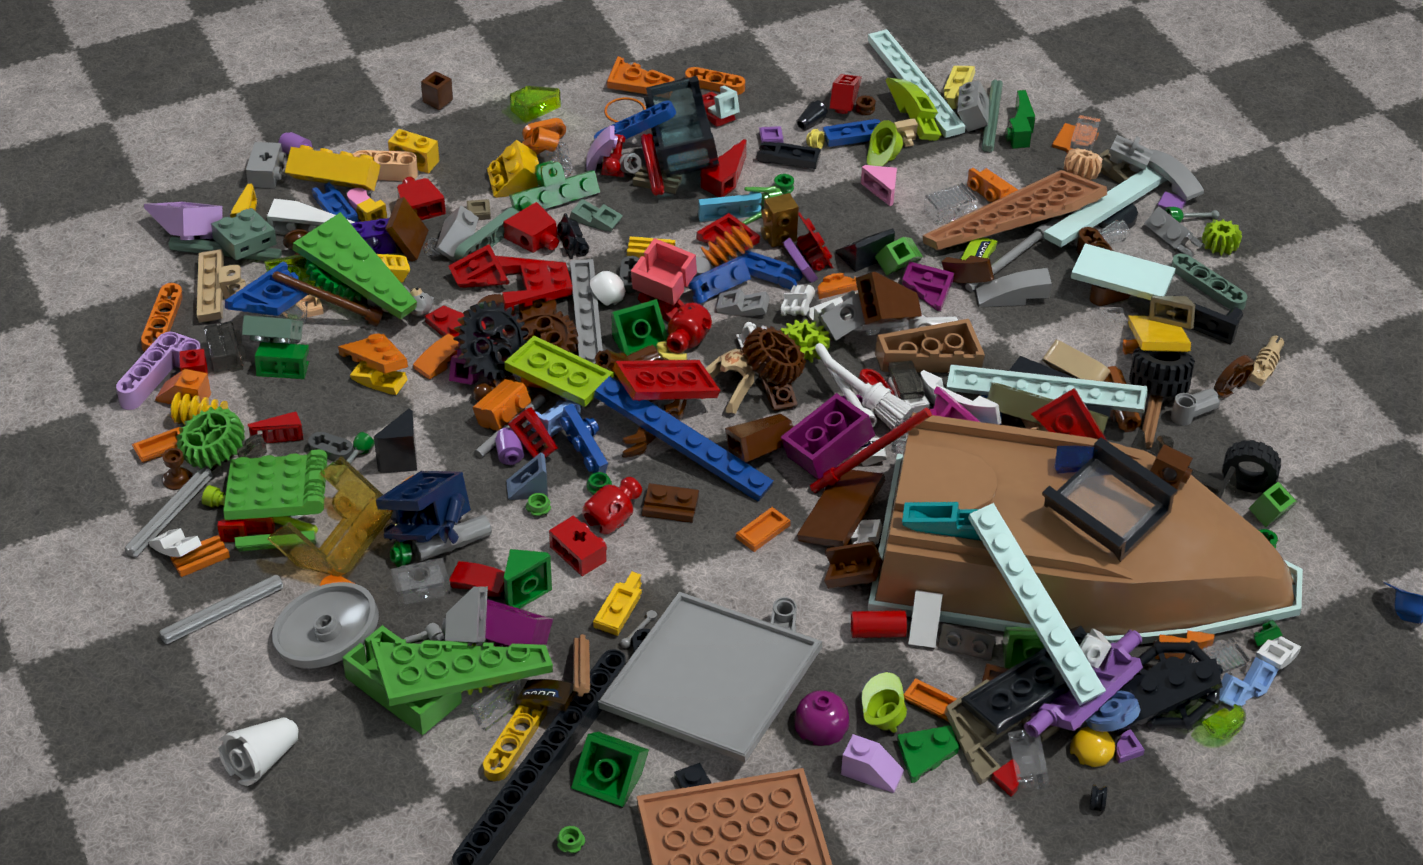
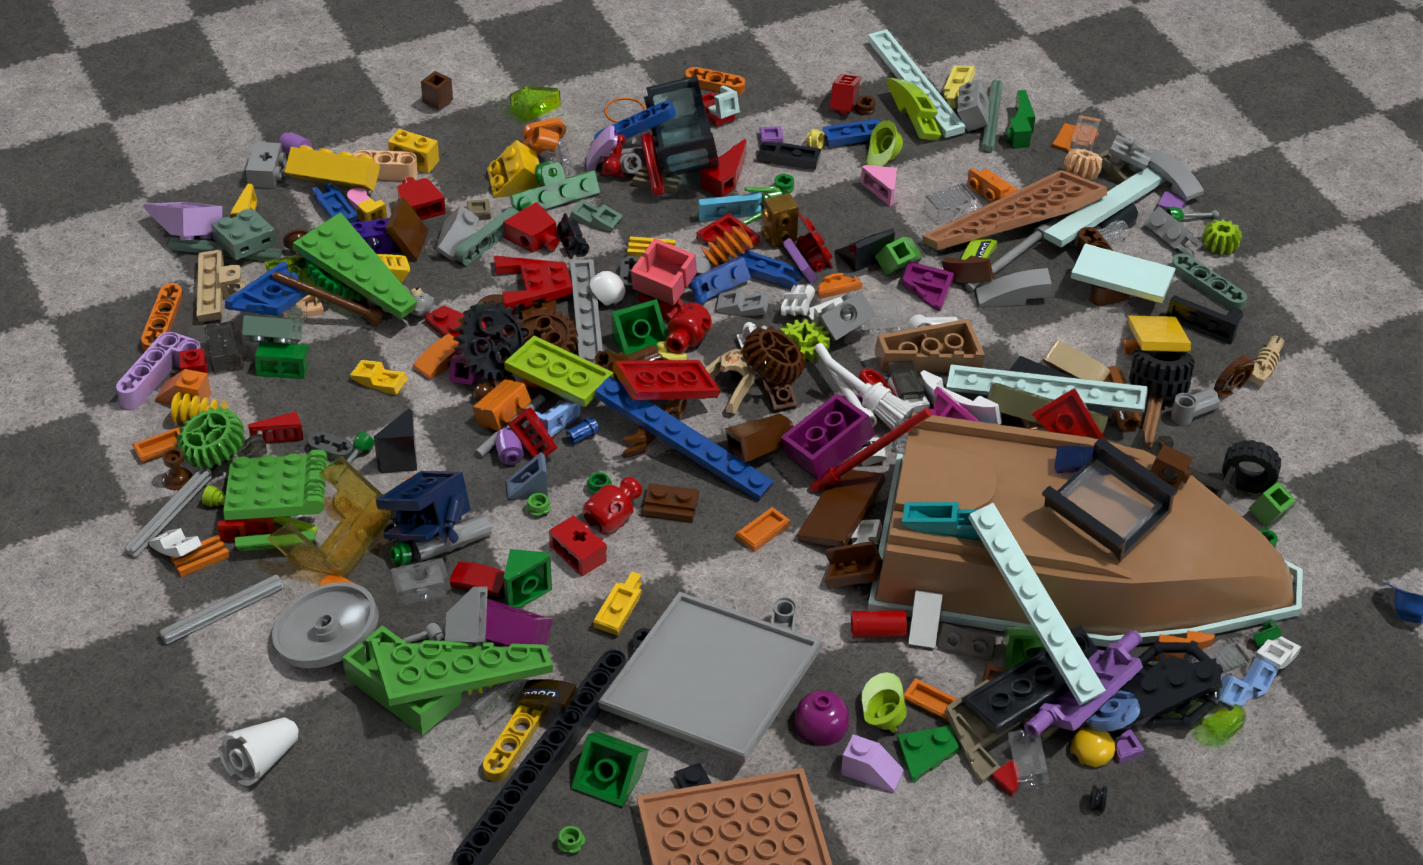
white slope [267,199,355,235] -> none
orange wing [338,334,408,374] -> none
red wing [448,244,510,288] -> none
blue plate [560,403,608,474] -> none
medium nougat axle [573,634,590,696] -> none
orange wing [607,56,675,98] -> none
light grey hinge [620,610,657,648] -> none
black cone [796,100,828,130] -> none
reddish brown slope [855,272,922,325] -> none
tan tile [894,118,918,147] -> none
white bracket [1080,628,1111,669] -> none
dark tan slope [1149,296,1195,329] -> none

